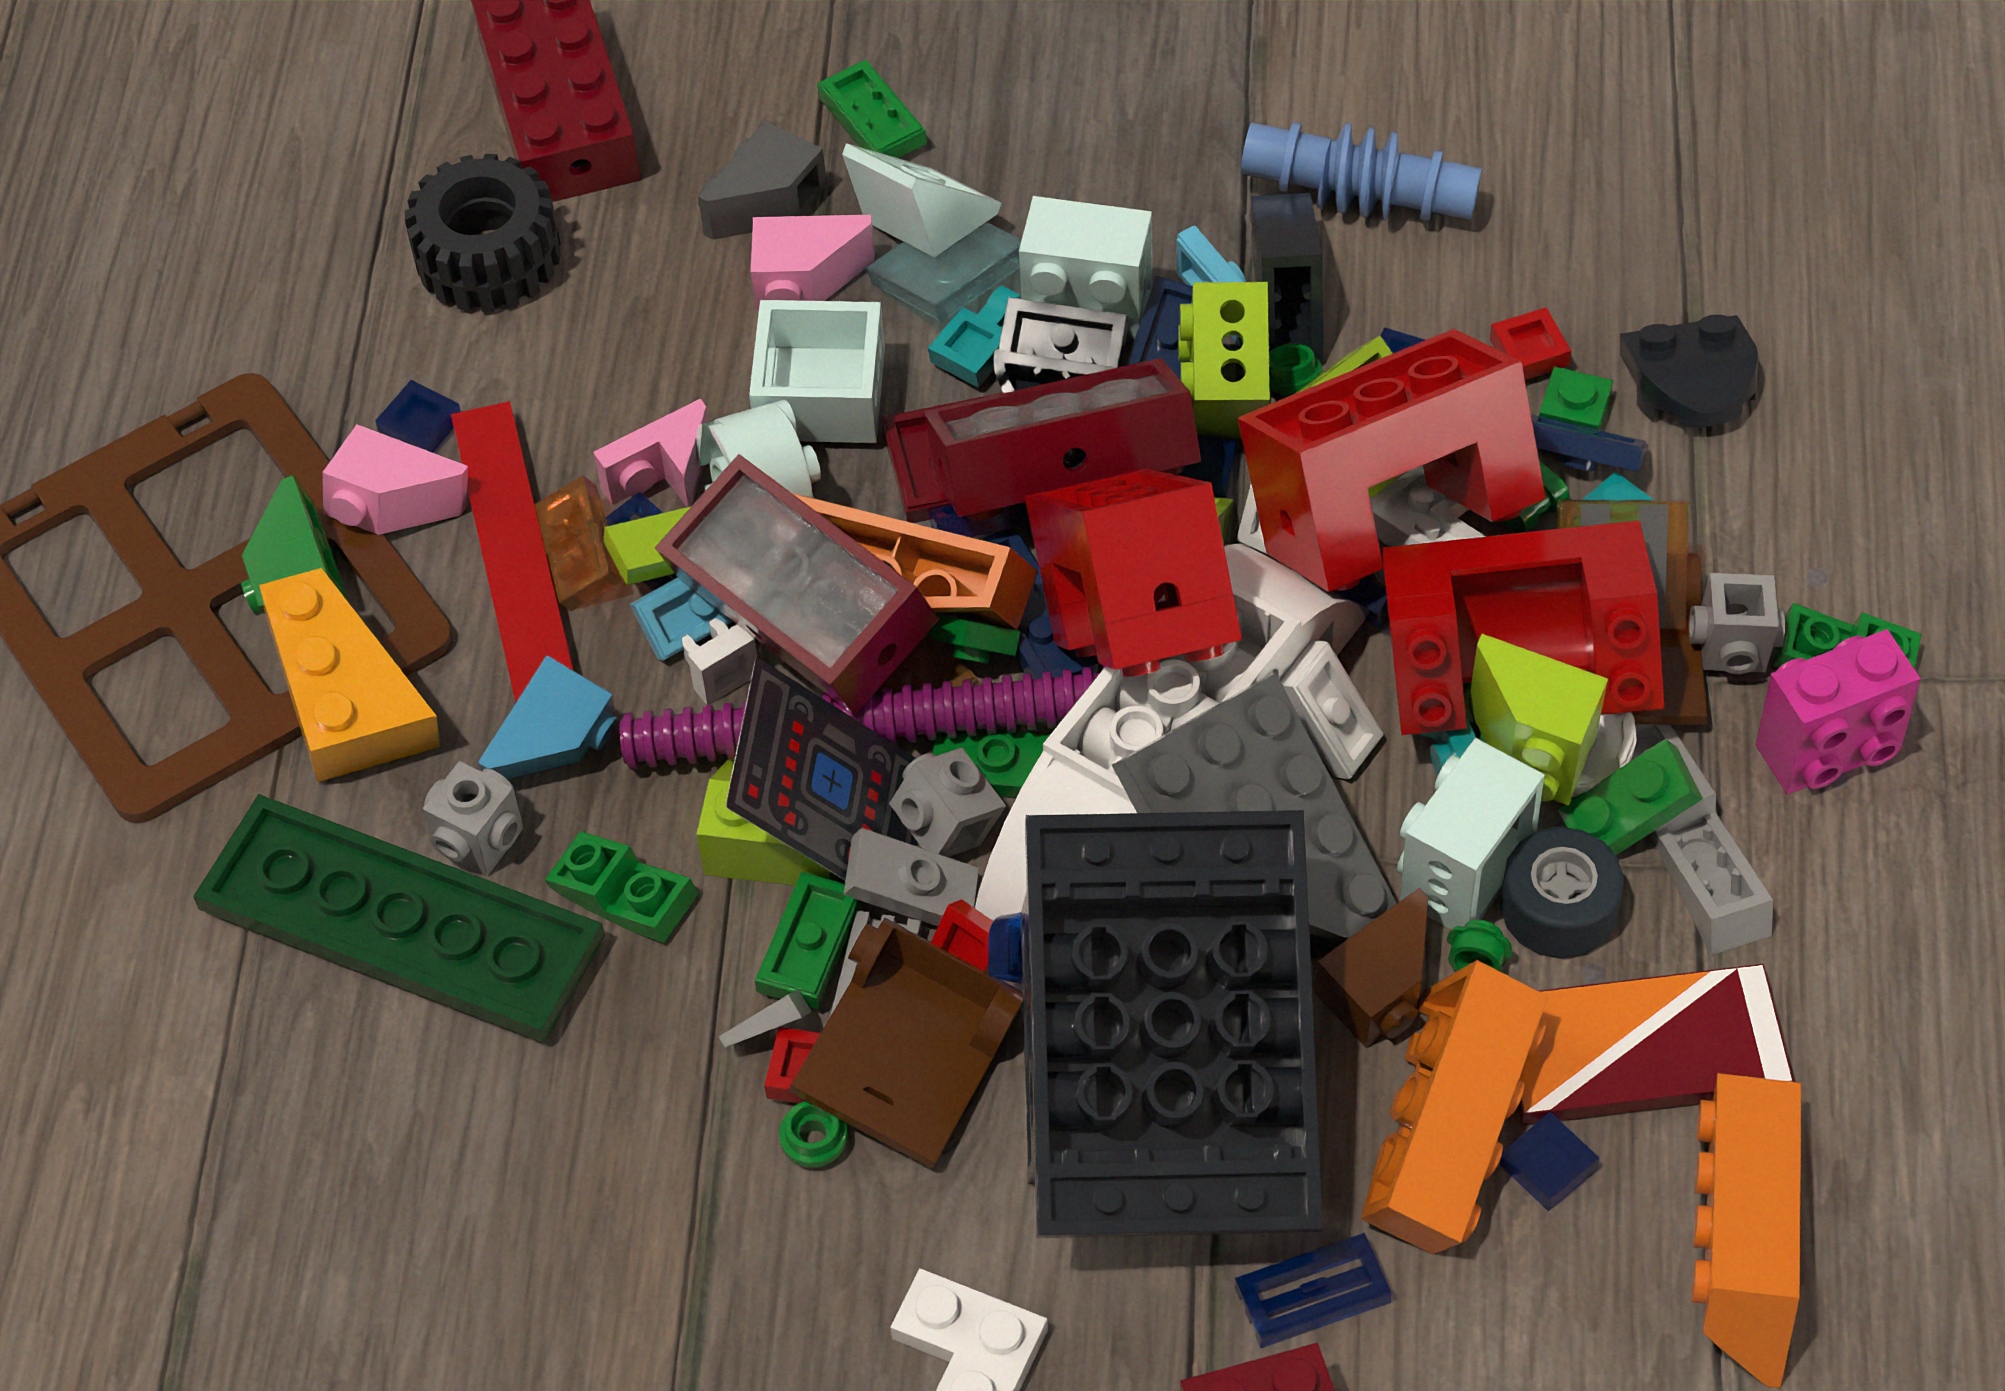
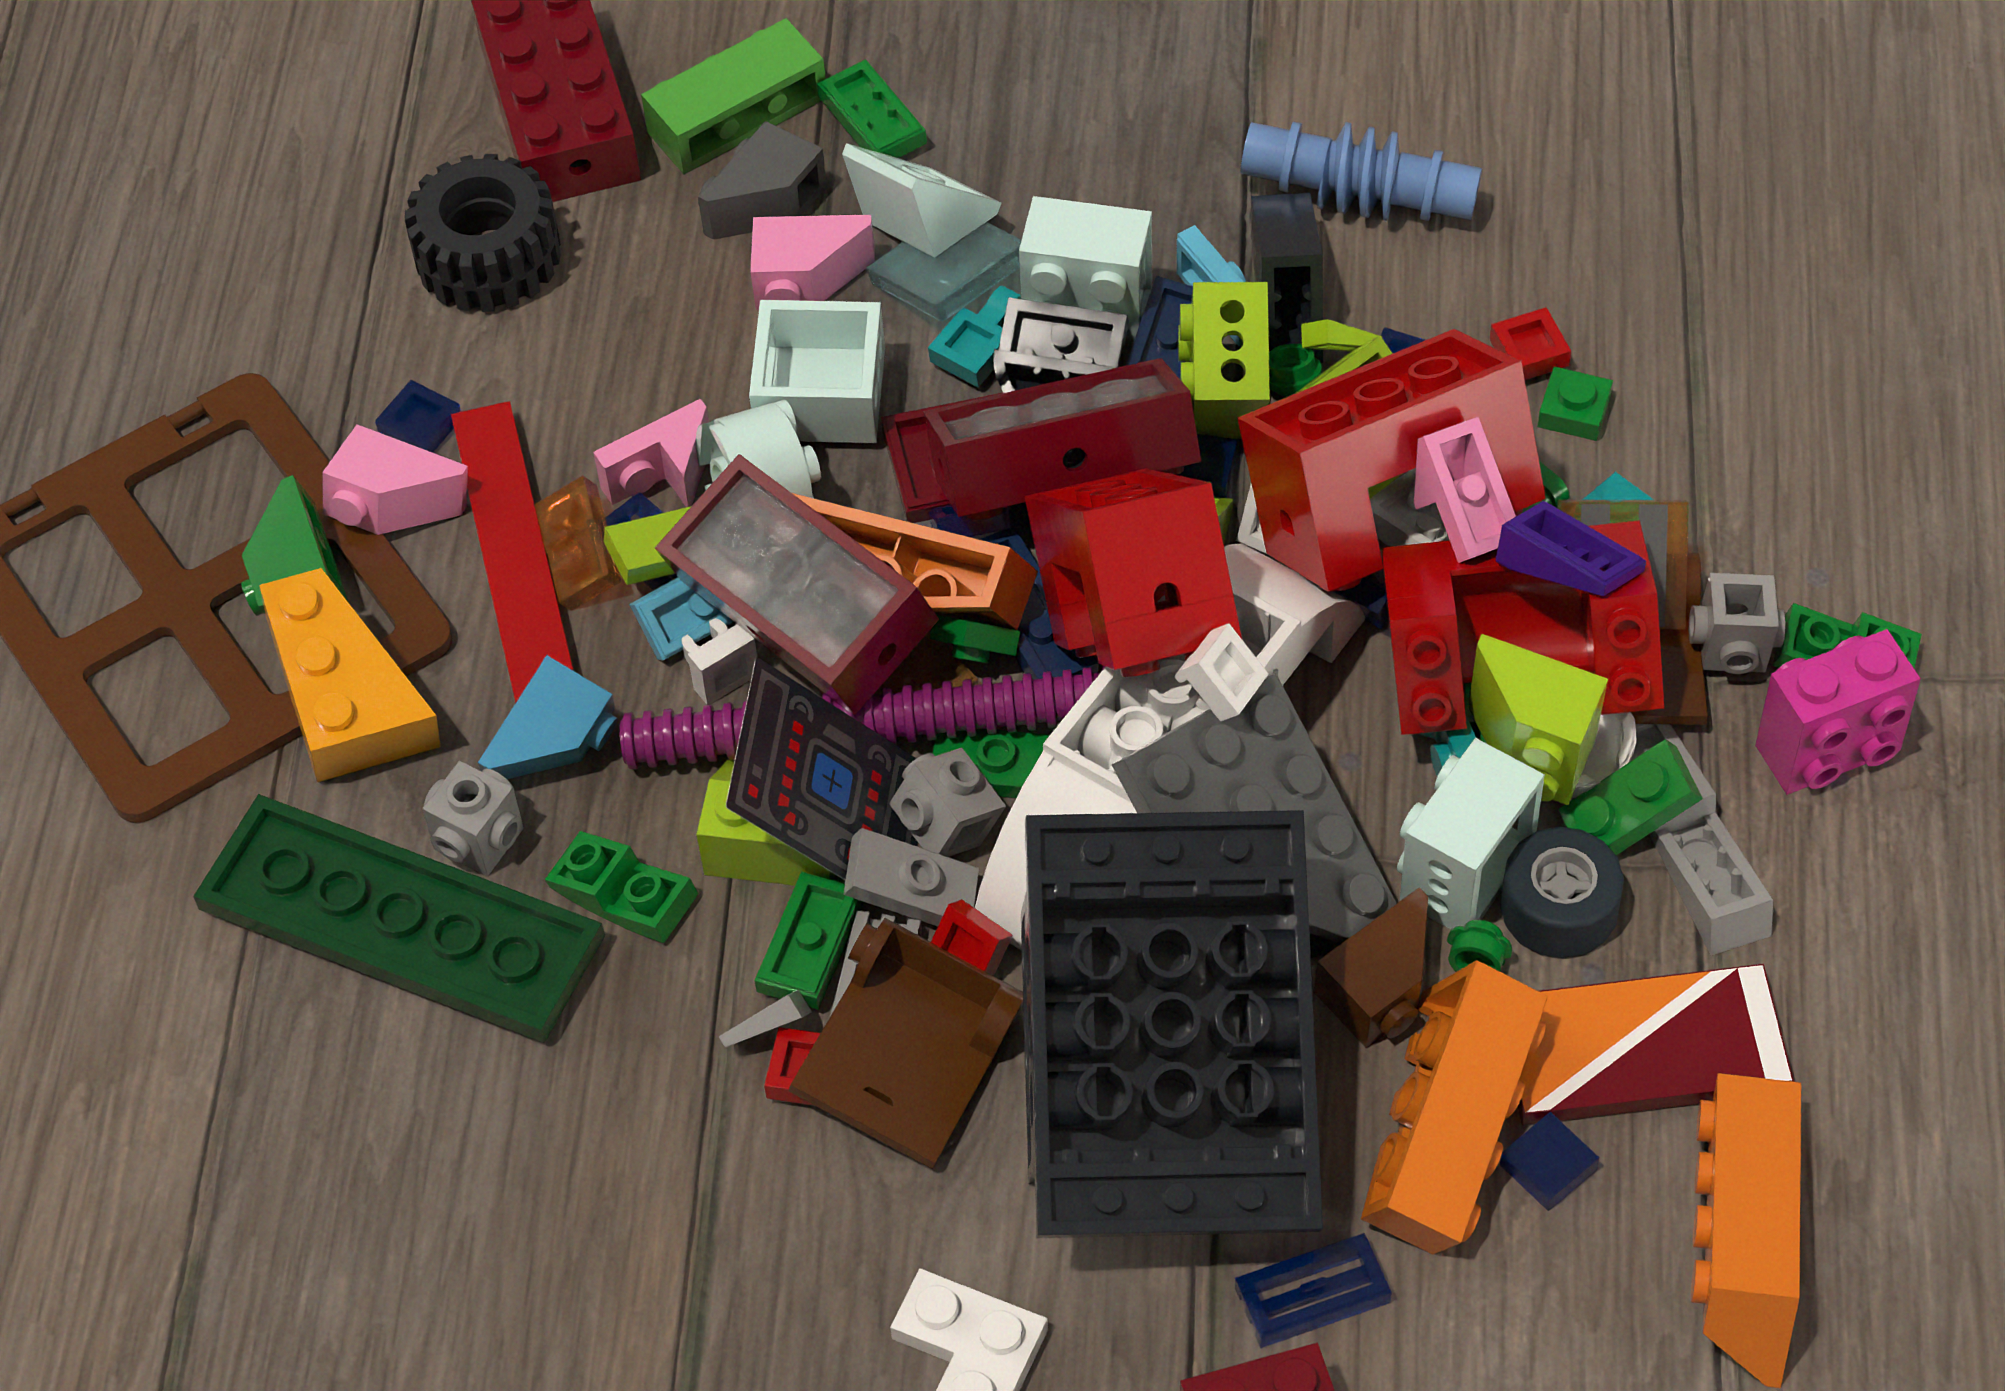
green plate [779,1101,848,1168] -> none
clear blue tile [988,912,1022,985] -> none
white plate [1280,640,1384,779] -> none
dark blue plate [1531,414,1649,472] -> none
black slope [1620,314,1758,427] -> none
none -> bright green brick [641,18,826,175]
none -> white tile [1175,623,1269,722]
none -> lime piece [1301,319,1382,352]
none -> bright pink slope [1414,417,1516,563]
none -> dark purple slope [1496,501,1646,596]

